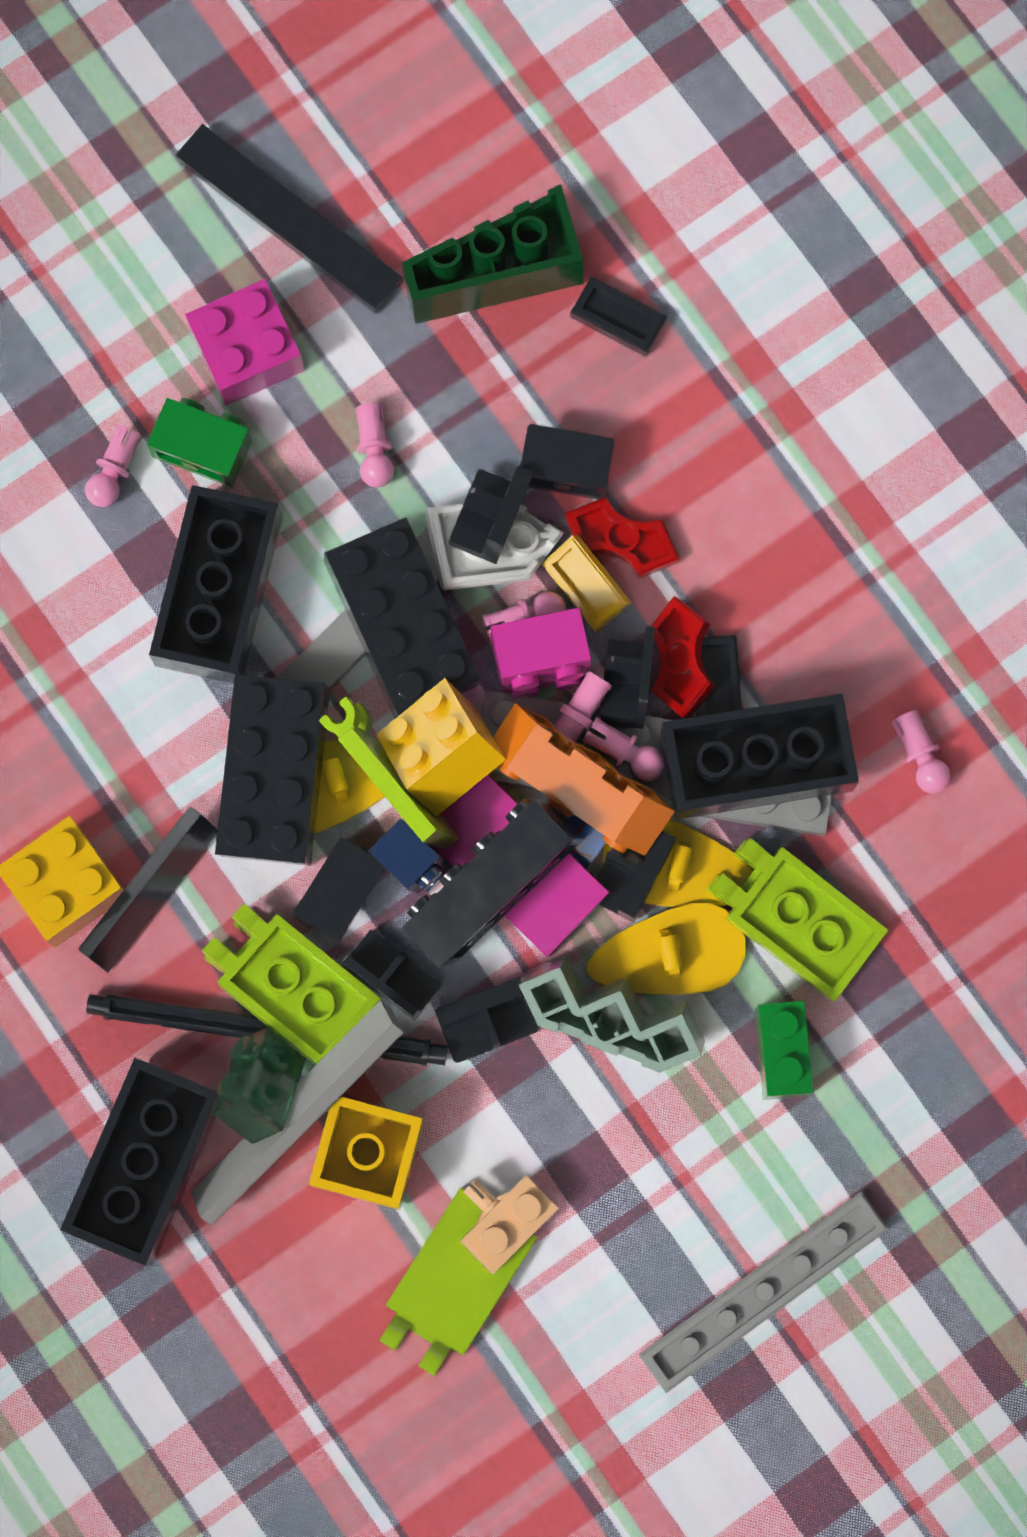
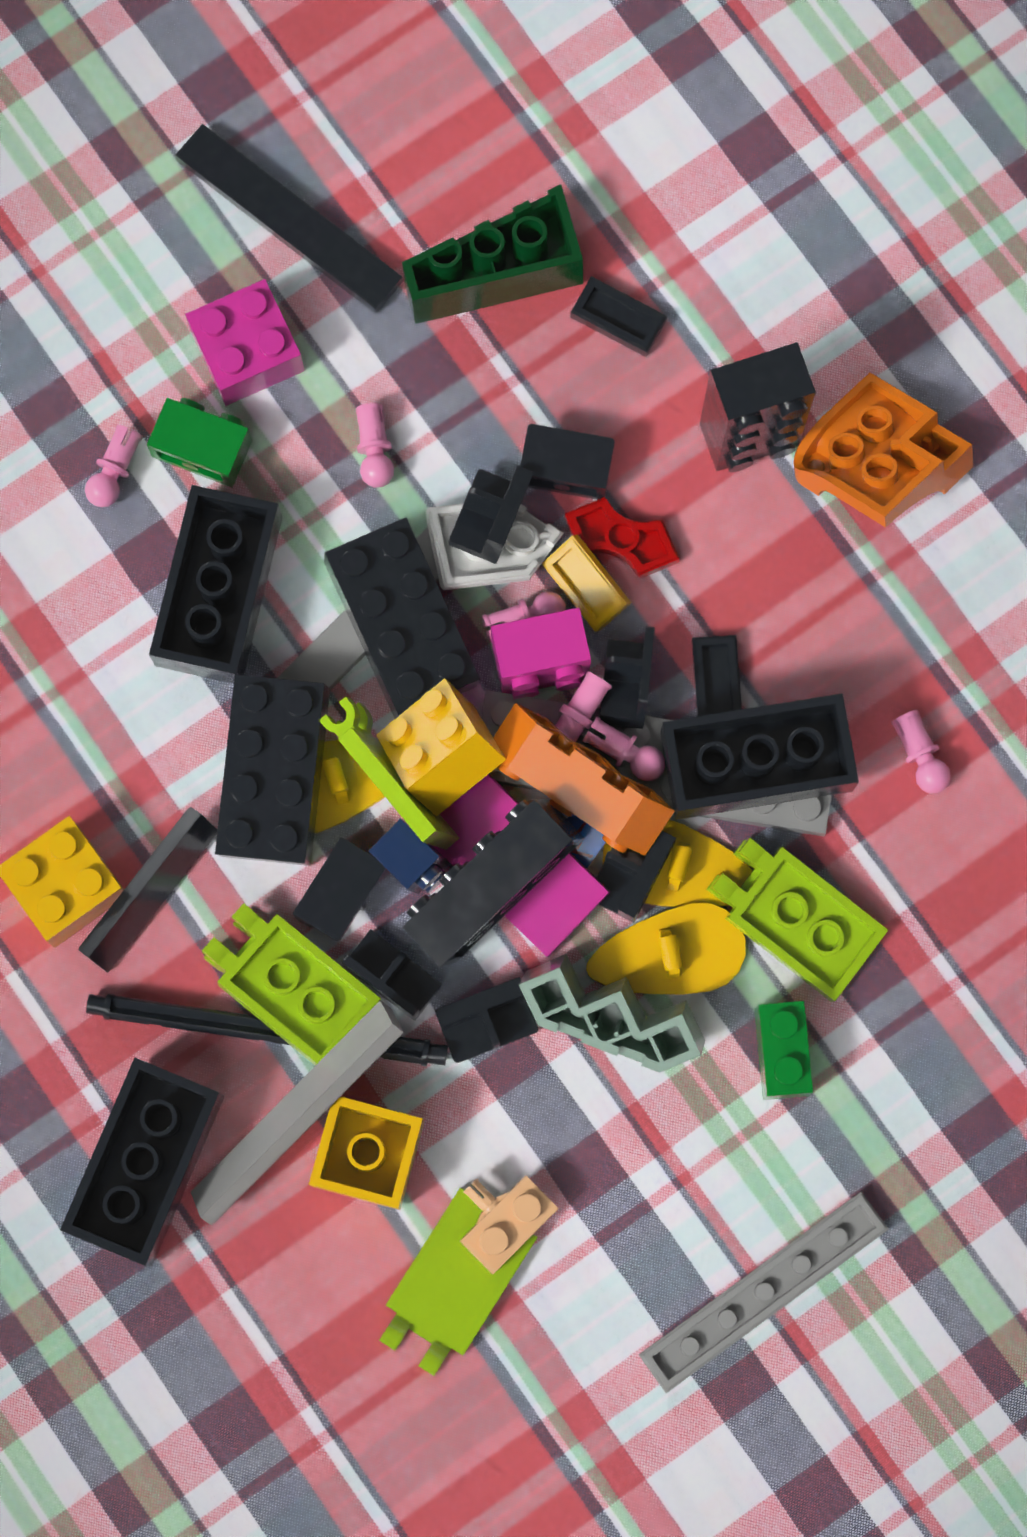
clear green brick [212,1028,306,1144] -> none
red tile [651,596,716,719] -> none
none -> black brick [700,342,816,472]
none -> orange slope [793,372,973,528]

